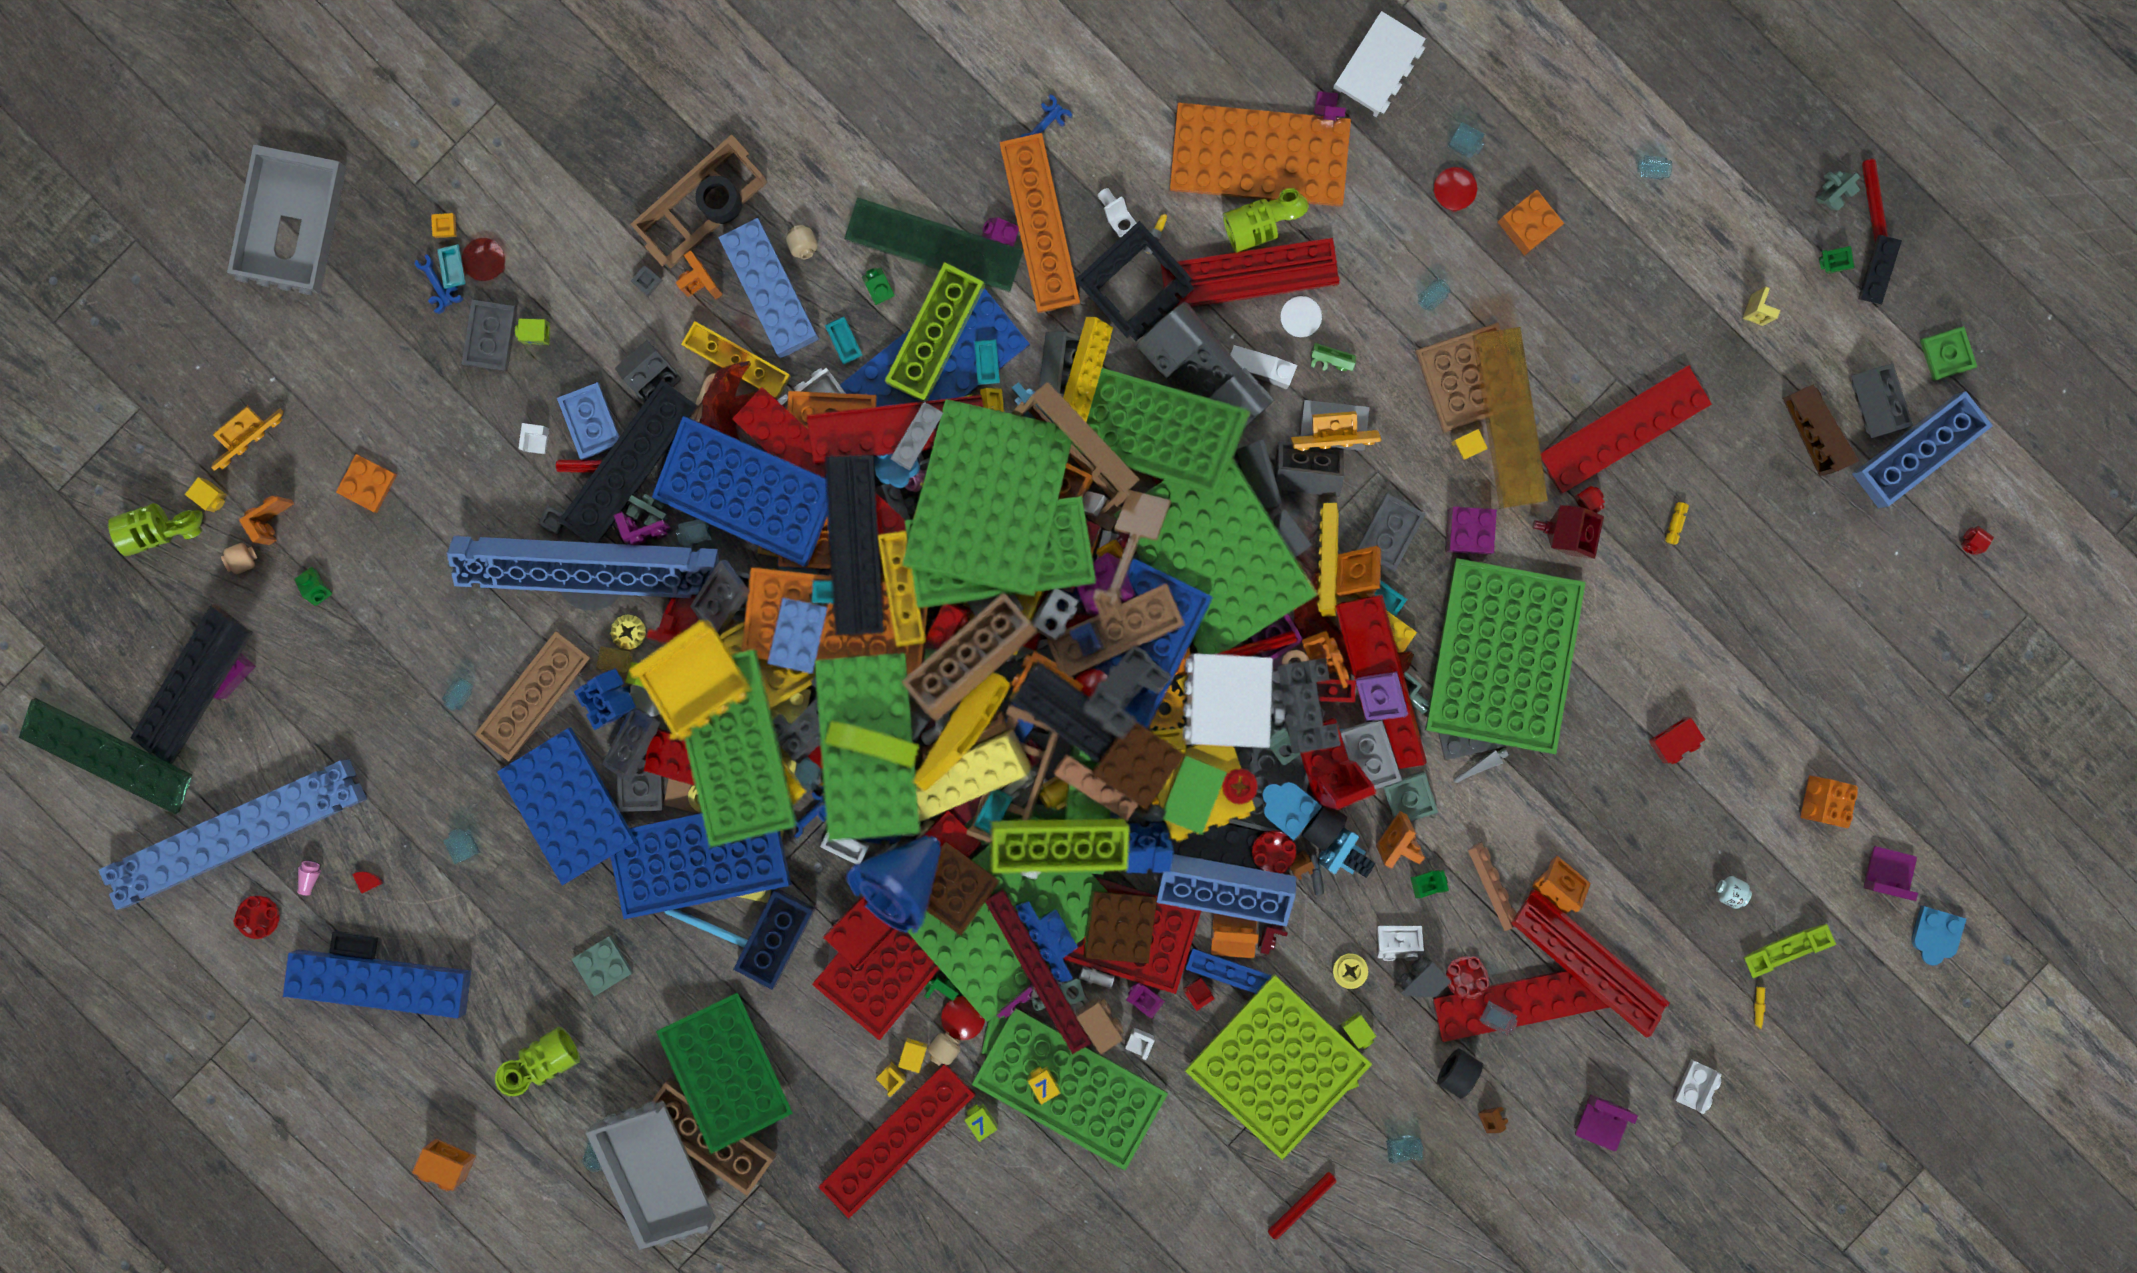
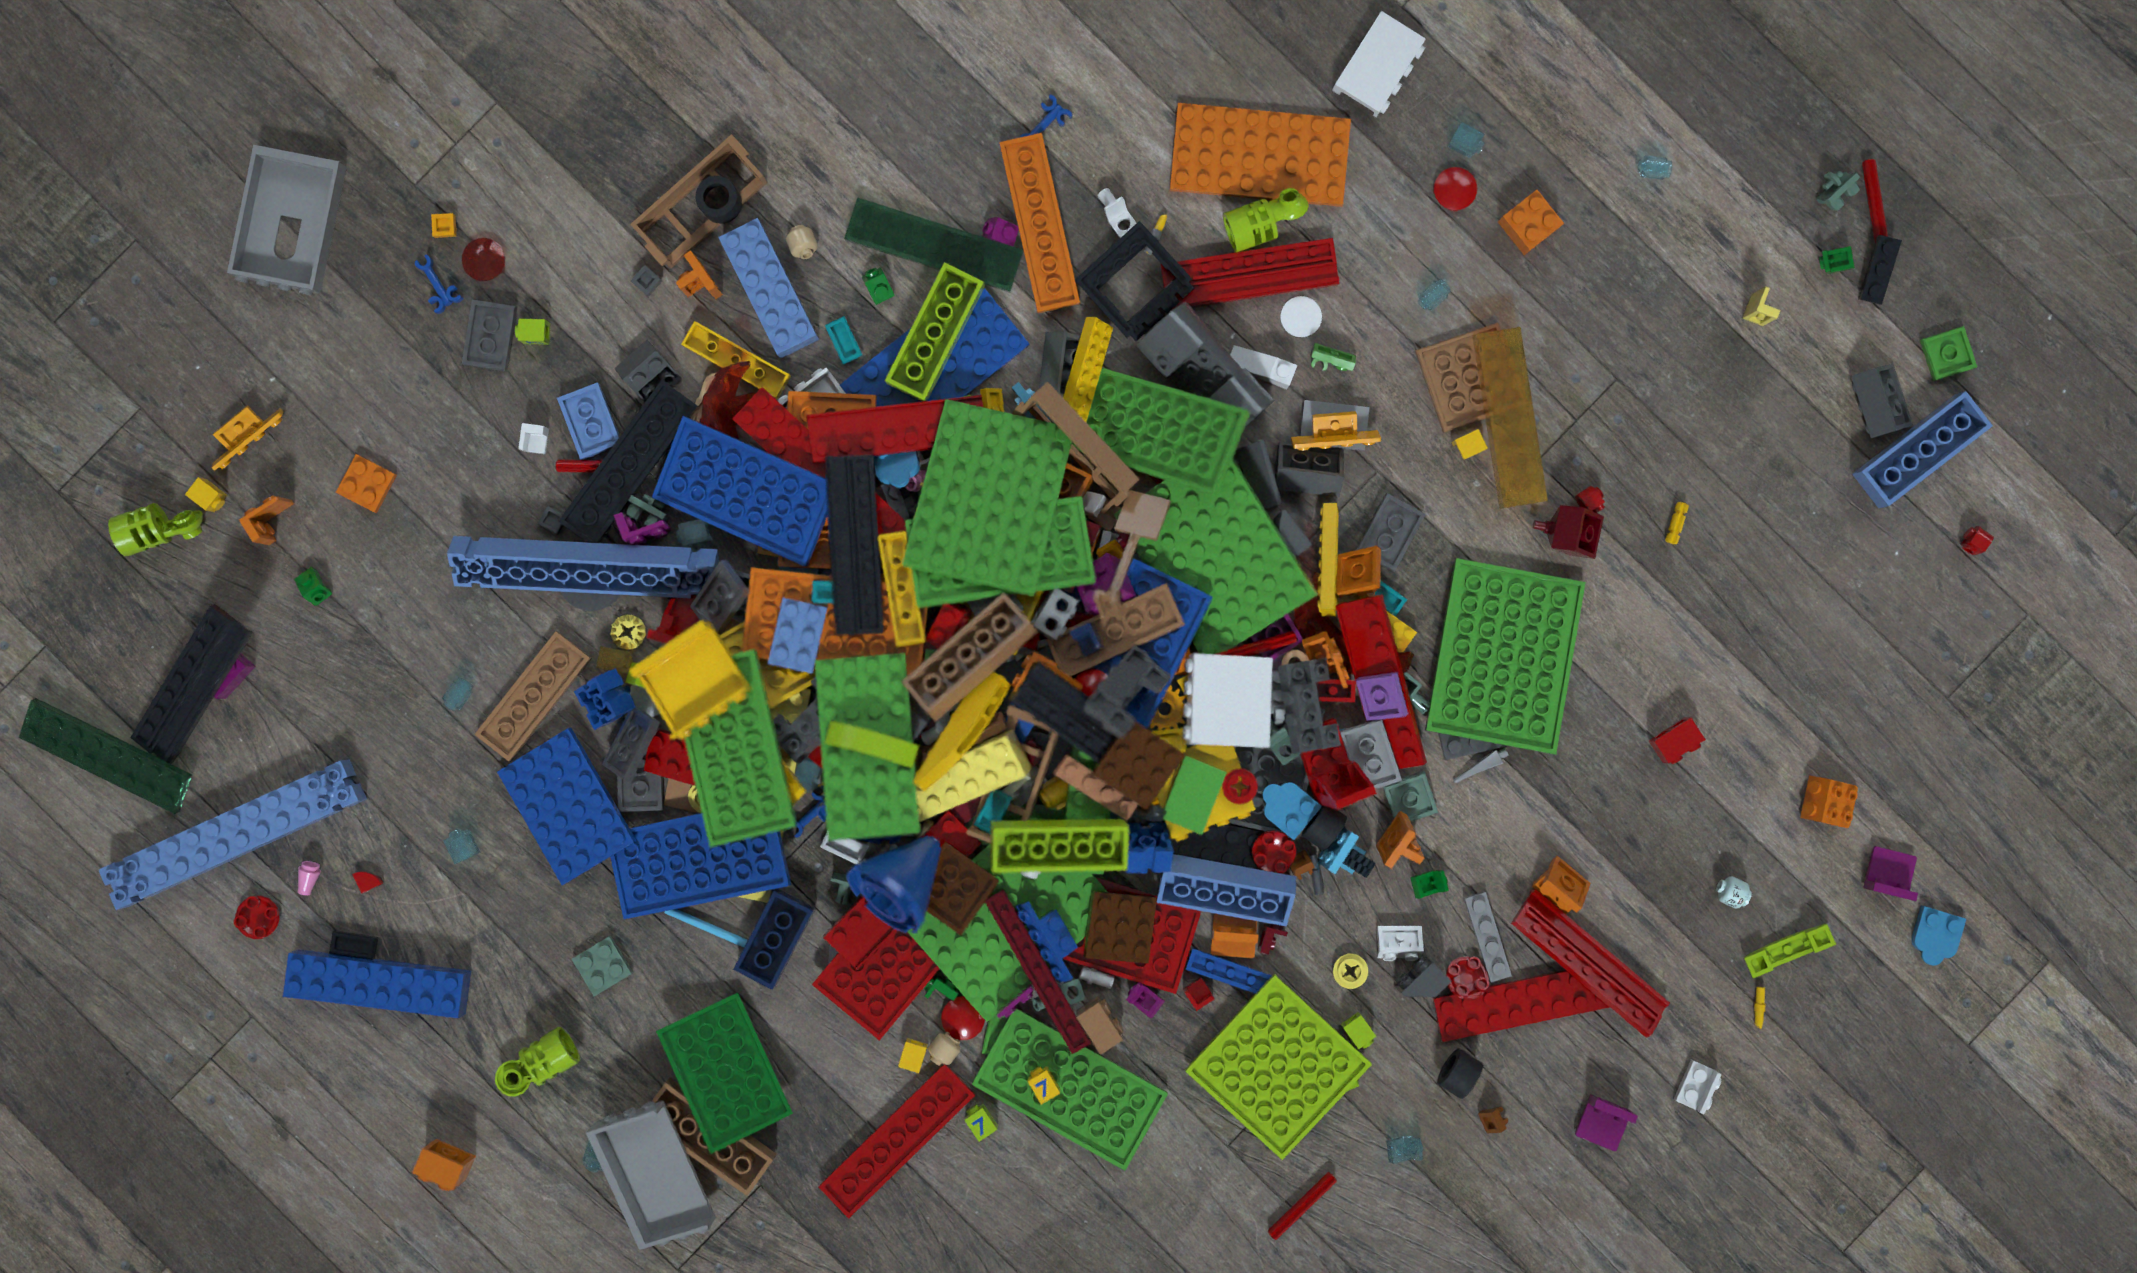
light nougat head [221,543,257,574] -> none
teal tile [437,244,466,289] -> none
yellow panel [876,1062,907,1097] -> none
light grey plate [891,402,943,470] -> none
teal tile [974,339,1000,385] -> none
white panel [1125,1027,1154,1060] -> none
magenta bracket [1314,91,1346,120] -> none
magenta brick [1445,506,1497,555] -> none
nougat plate [1468,842,1517,931] -> none
clear light blue brick [1479,1001,1517,1036] -> none
red plate [1538,365,1712,494] -> none
reddish brown wedge [1782,384,1859,477] -> none
none -> sand green bracket [830,858,867,905]
none -> light grey plate [1464,891,1512,982]

